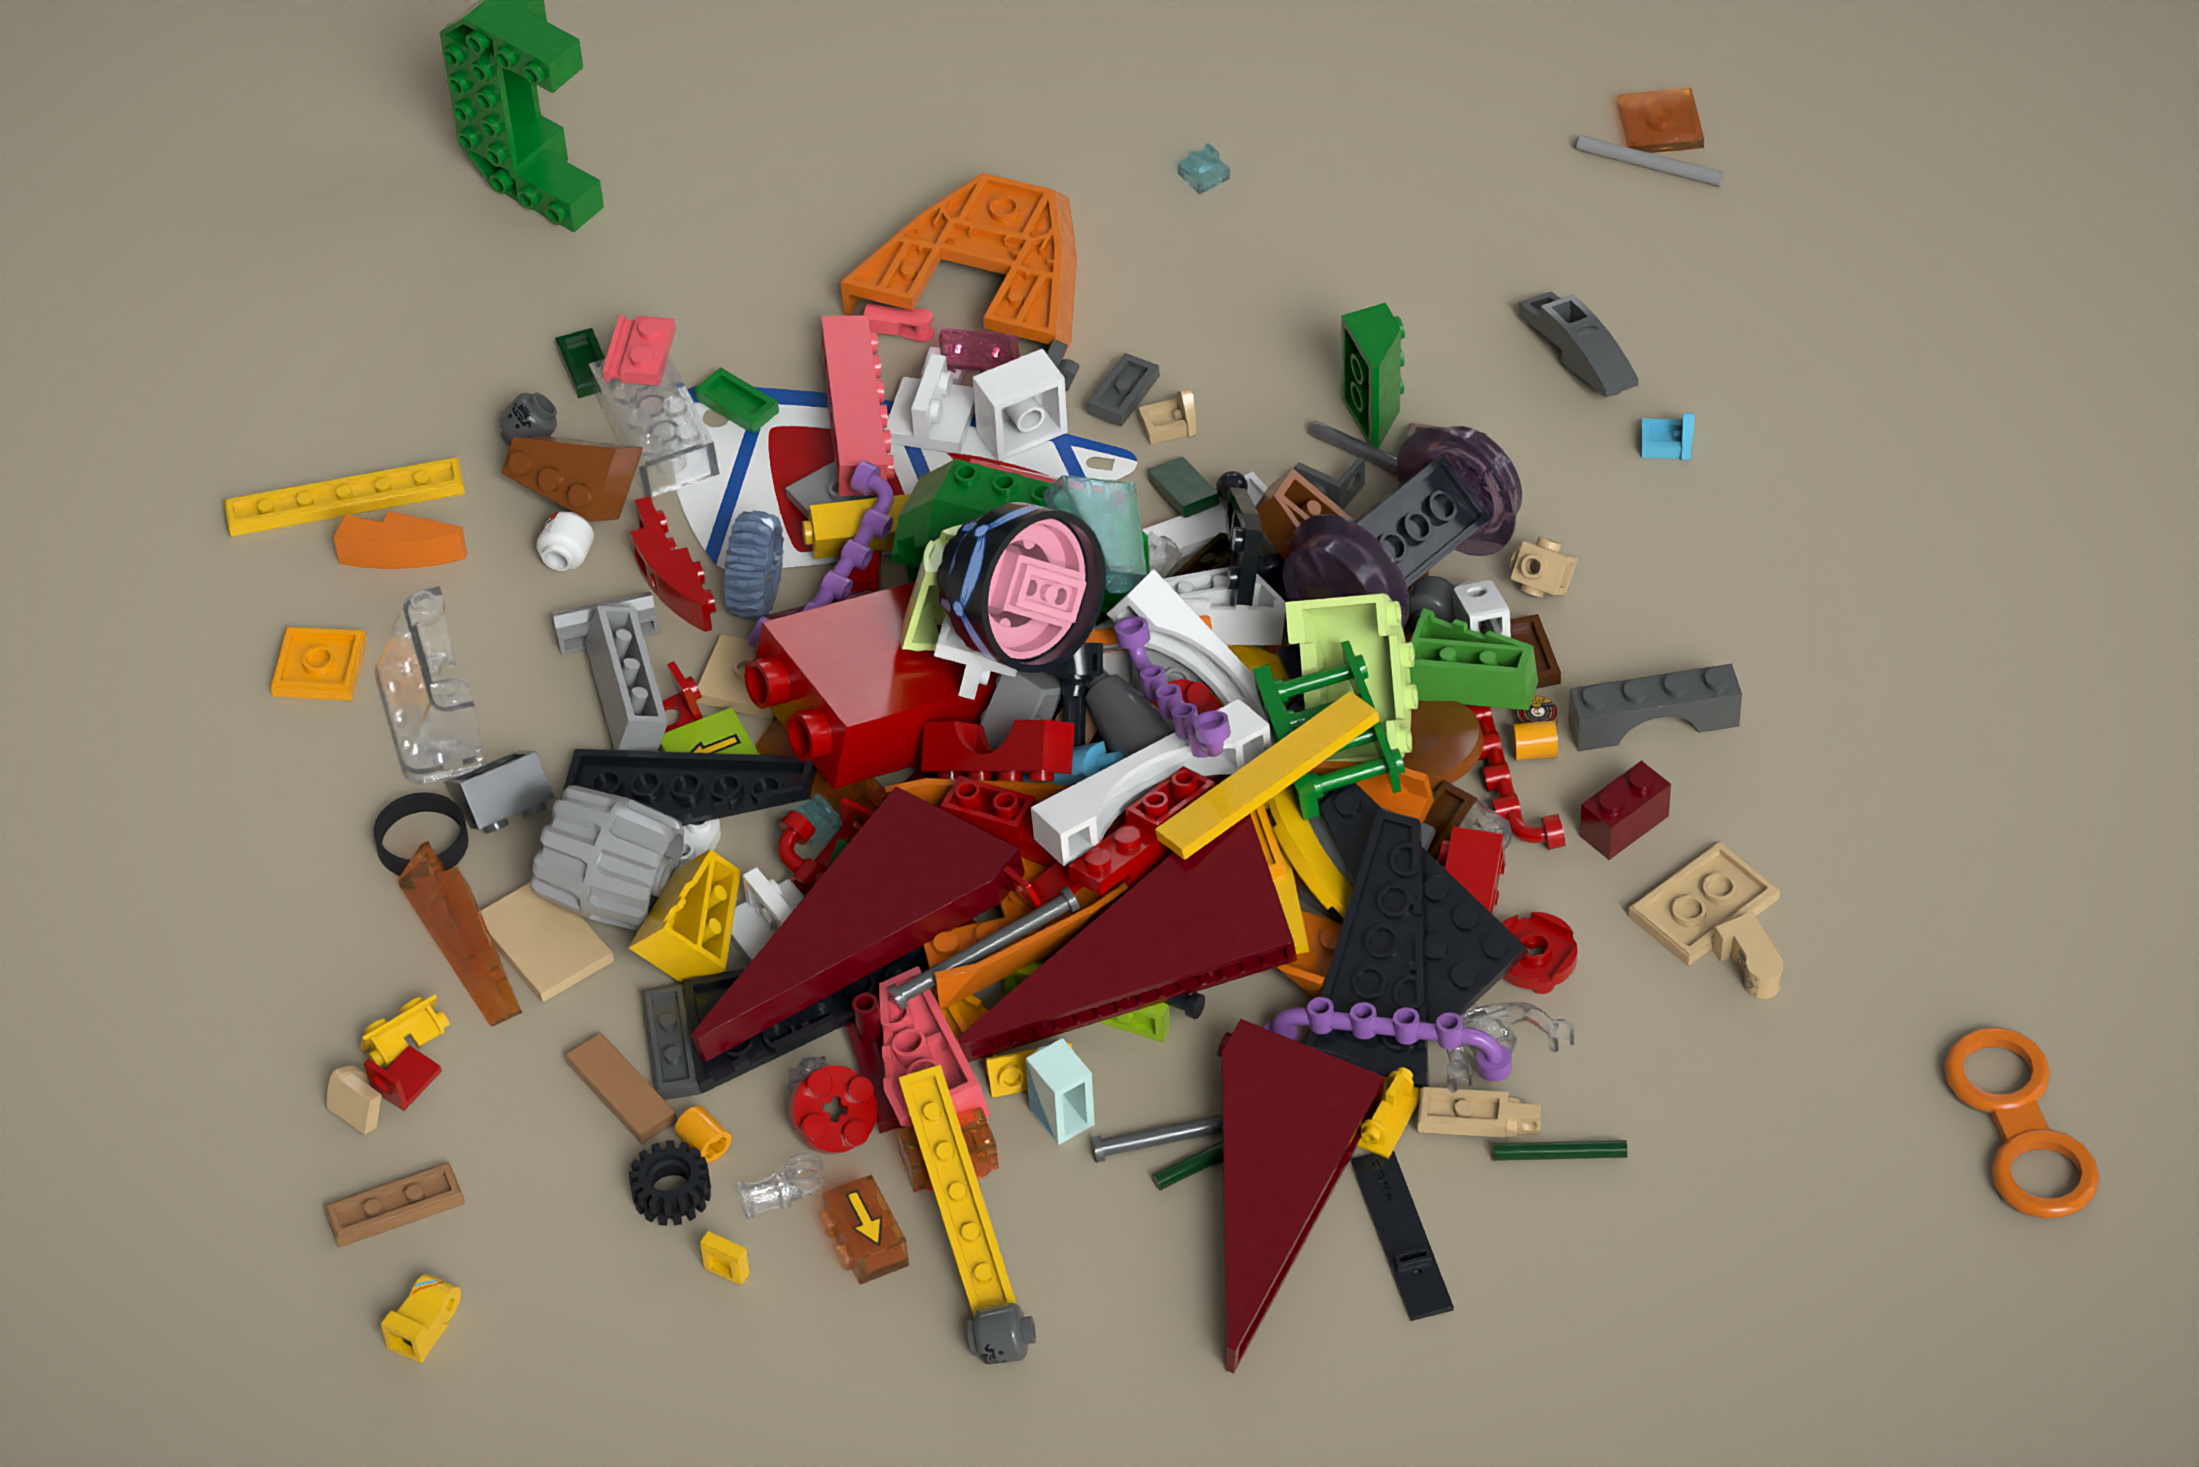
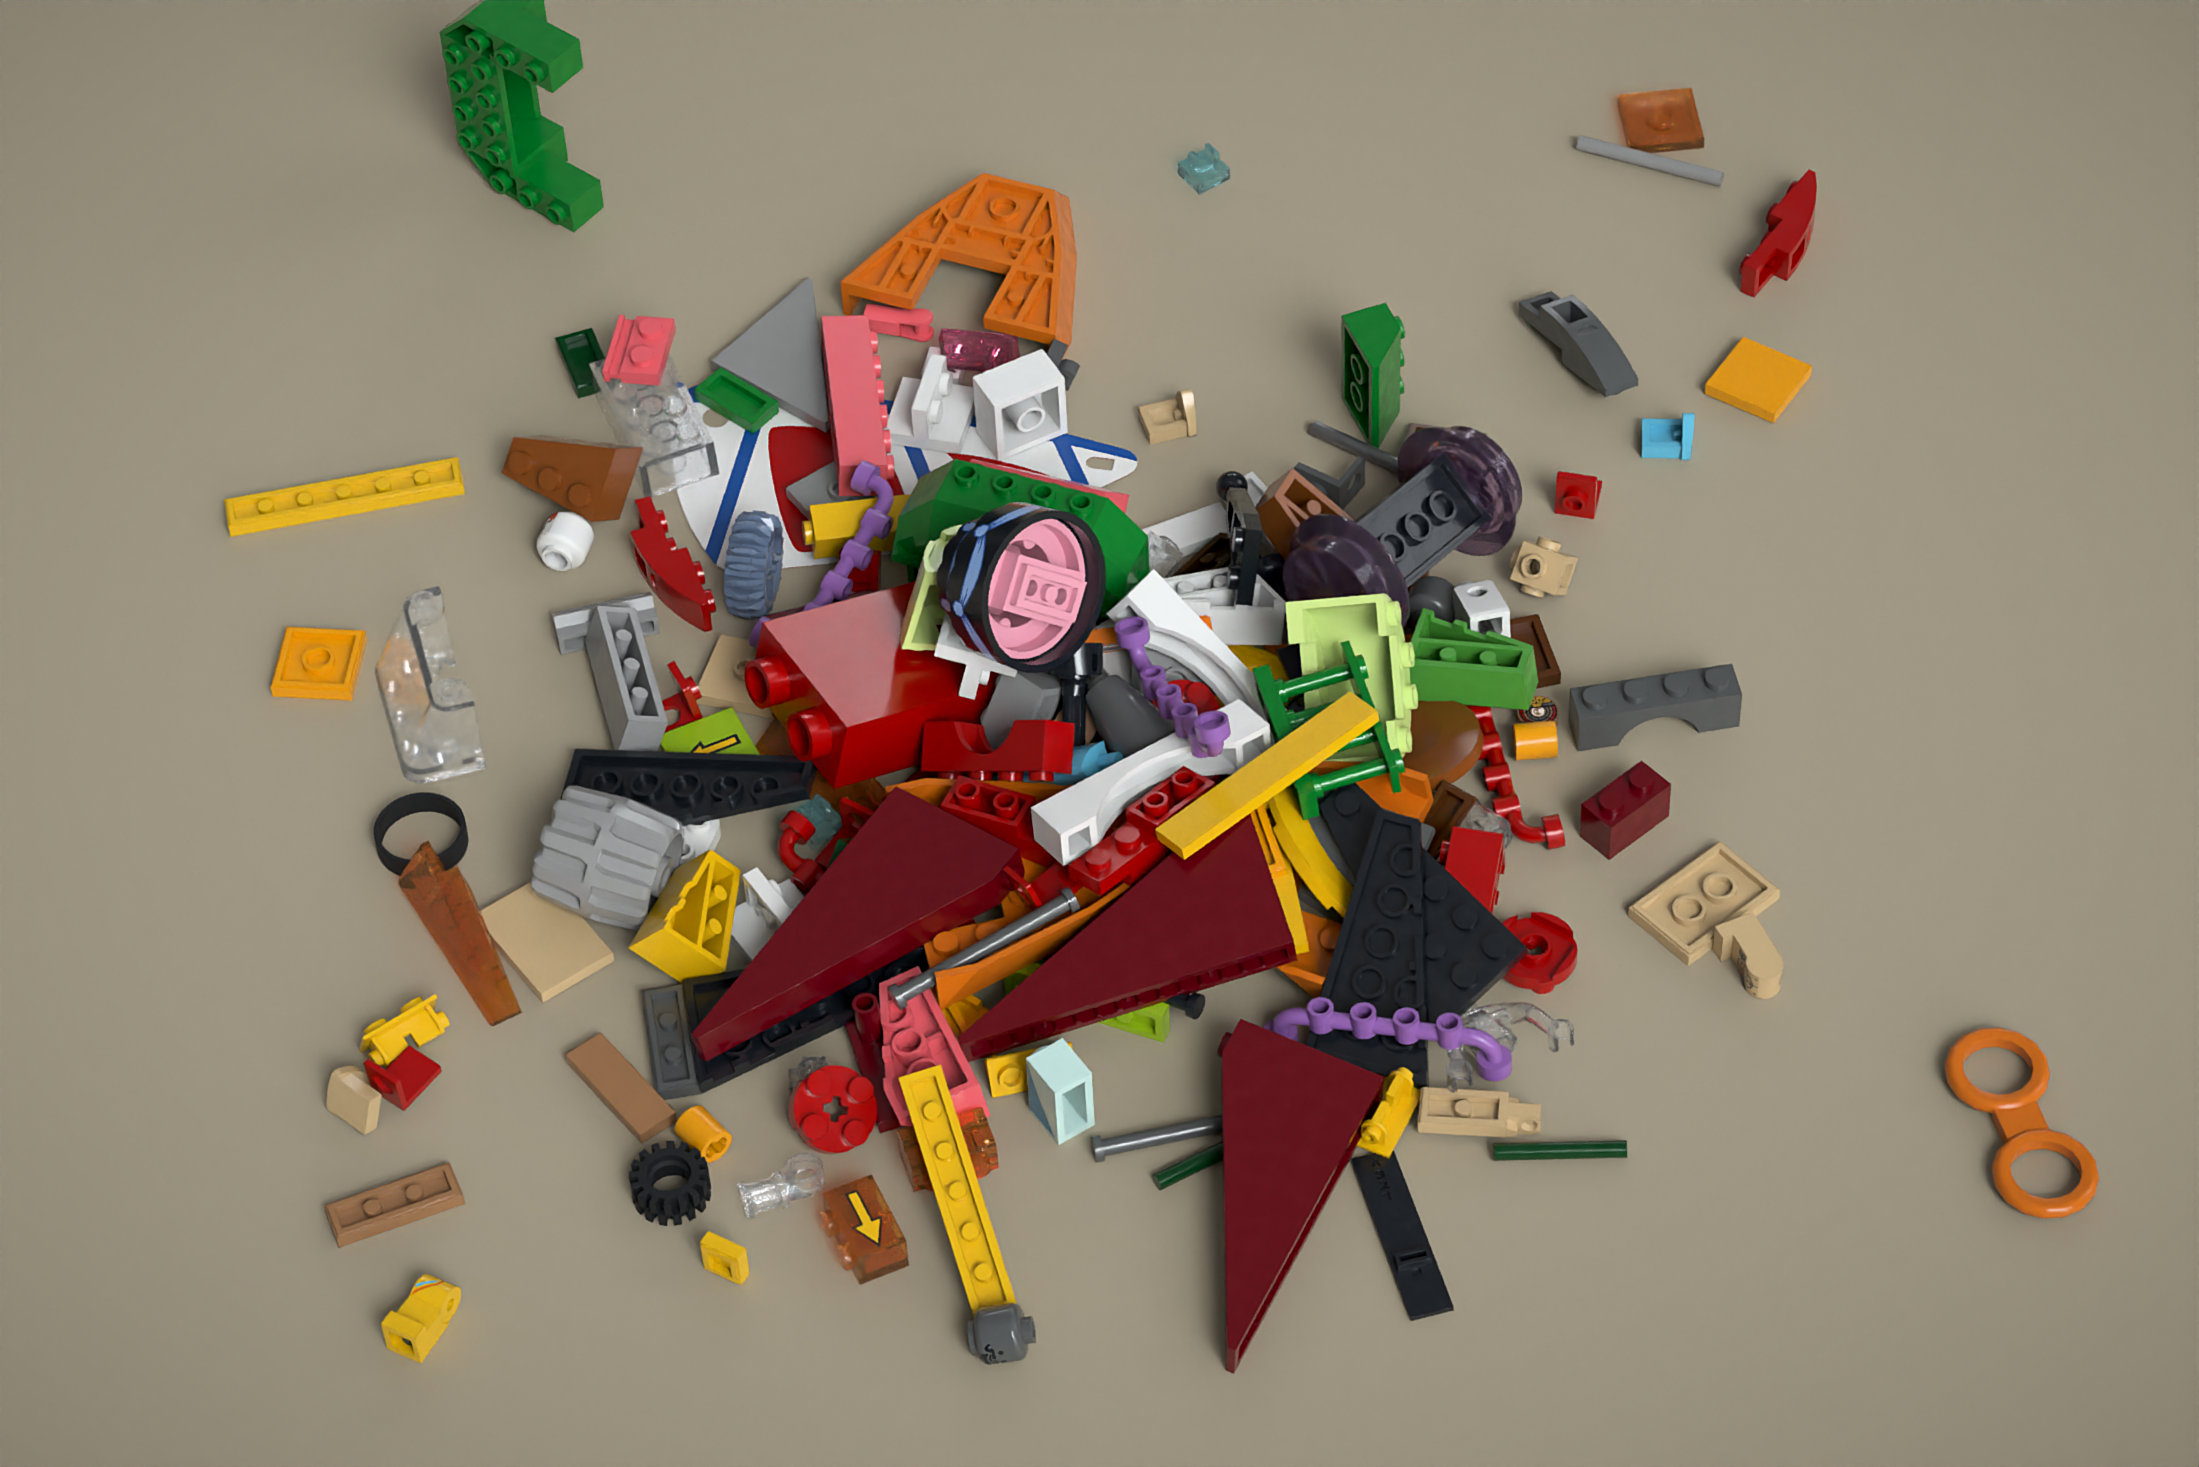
orange slope [333,511,467,569] -> none
slope [444,750,555,834] -> none
dark grey head [499,392,557,446] -> none
clear light blue slope [1043,475,1147,594] -> none
dark grey plate [1087,353,1160,426] -> none
dark green tile [1148,456,1220,518] -> none
none -> light grey tile [712,278,830,433]
none -> red bracket [1555,471,1602,519]
none -> light orange tile [1705,337,1812,423]
none -> red slope [1739,169,1817,298]

